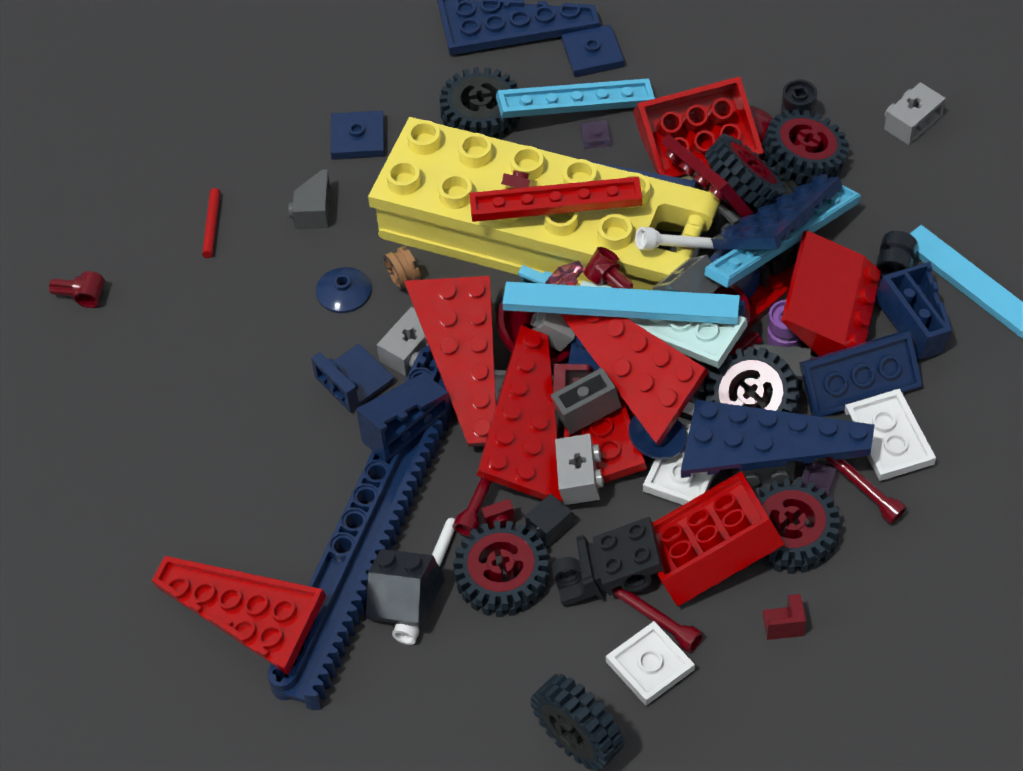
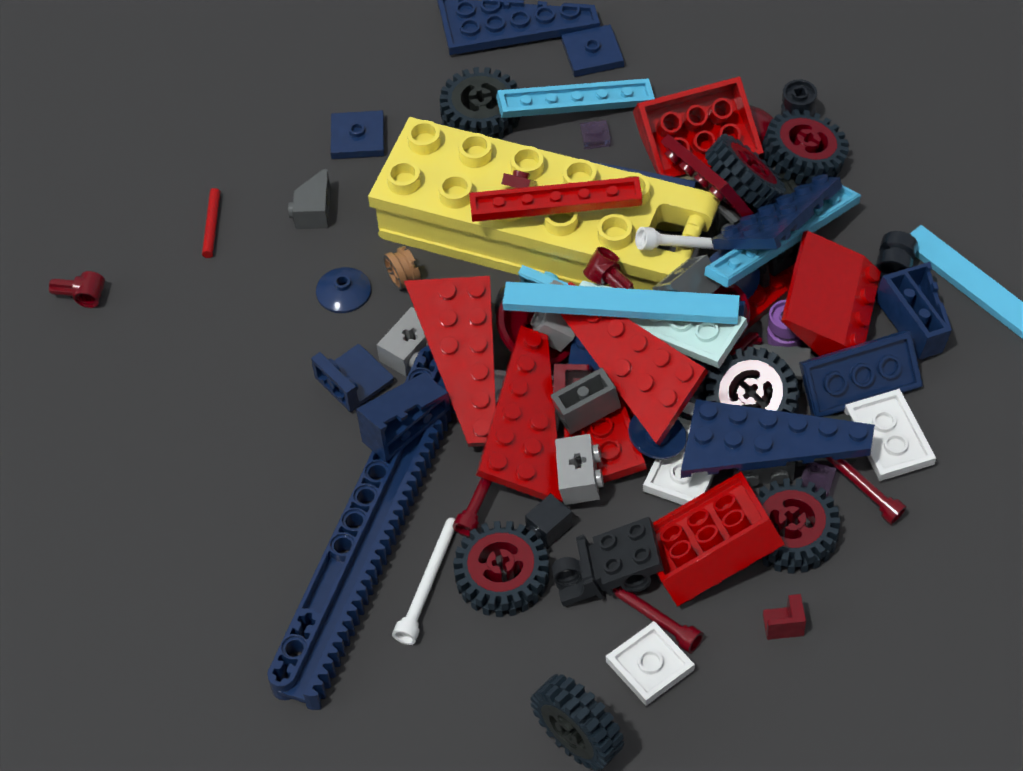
red wing [151,556,326,675] -> none
black slope [366,549,446,627] -> none
dark red plate [481,499,515,529] -> none
clear pink plate [545,260,585,285] -> none
light grey brick [884,82,946,145] -> none

